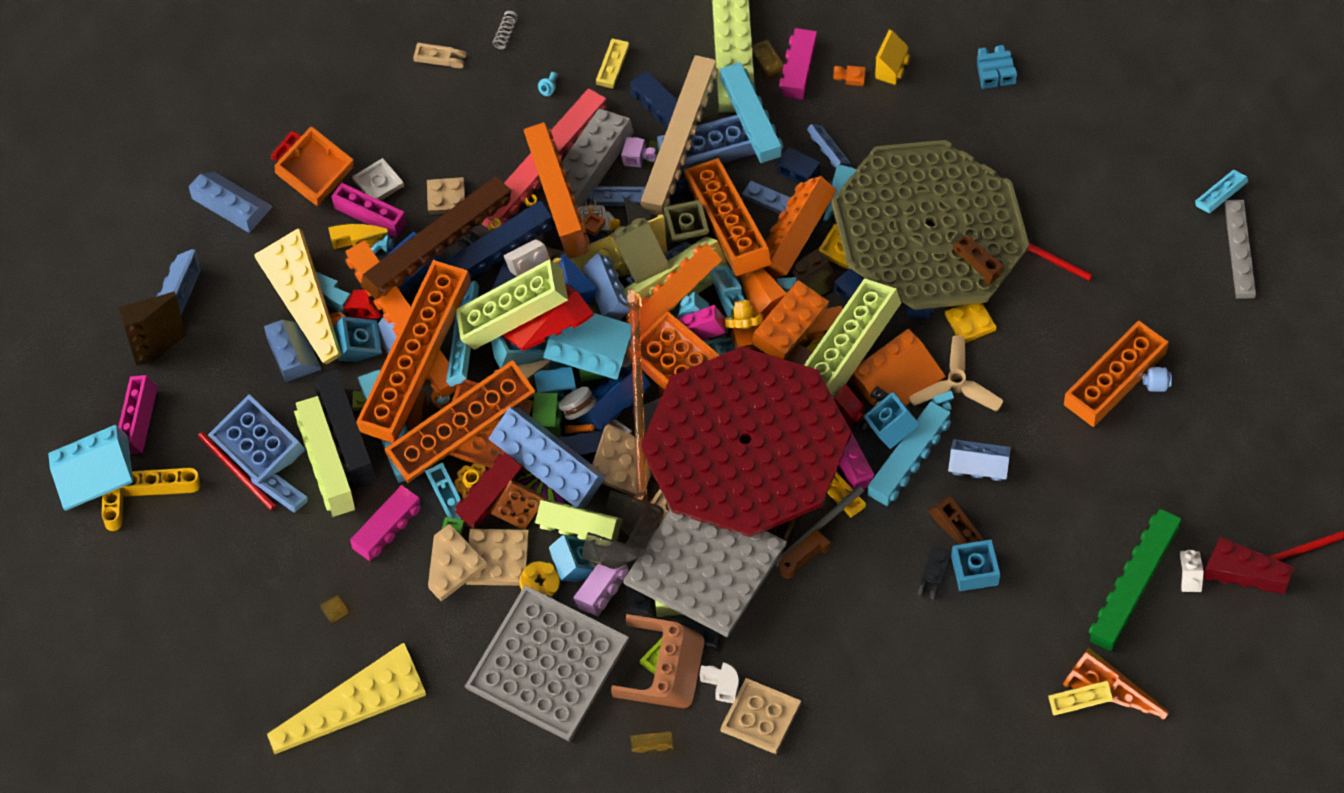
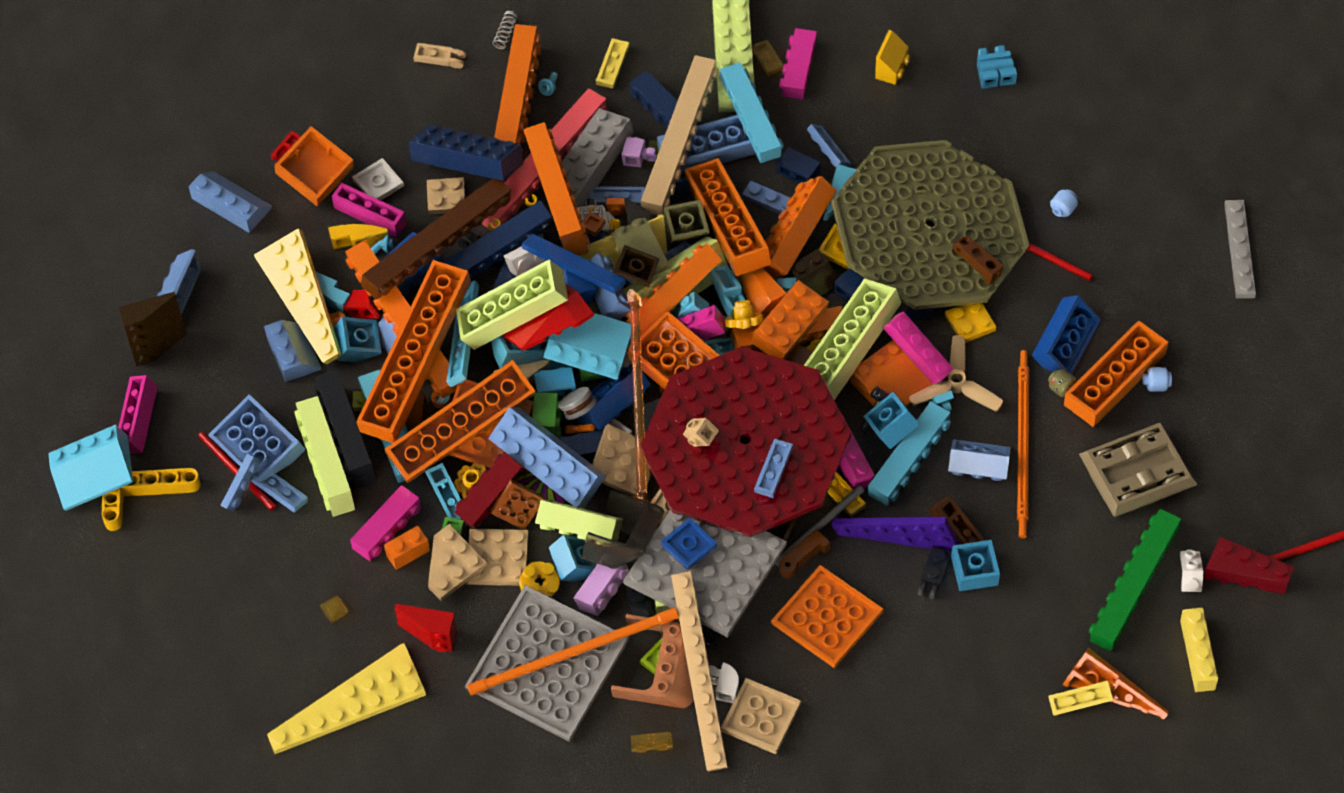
orange plate [833,66,865,86] -> none
red slope [834,384,864,429] -> none
medium azure plate [1195,169,1248,214] -> none
none -> medium blue plate [220,454,261,511]
none -> orange brick [384,526,430,570]
none -> red slope [395,604,457,652]
none -> dark blue brick [409,125,523,181]
none -> orange piece [467,607,679,696]
none -> orange brick [494,24,541,155]
none -> blue tile [522,234,626,294]
none -> orange plate [606,198,626,216]
none -> dark brown slope [613,245,660,287]
none -> blue plate [661,518,717,570]
none -> tan plate [671,571,728,772]
none -> tan brick [683,418,719,447]
none -> medium blue plate [754,439,793,498]
none -> orange plate [771,565,883,668]
none -> dark purple wing [832,517,961,551]
none -> dark pink brick [882,311,954,384]
none -> orange axle [1017,350,1030,539]
none -> blue slope [1032,295,1101,374]
none -> olive head [1048,369,1077,397]
none -> light blue head [1050,189,1078,217]
none -> dark tan piece [1079,422,1197,517]
none -> light yellow brick [1180,608,1218,692]

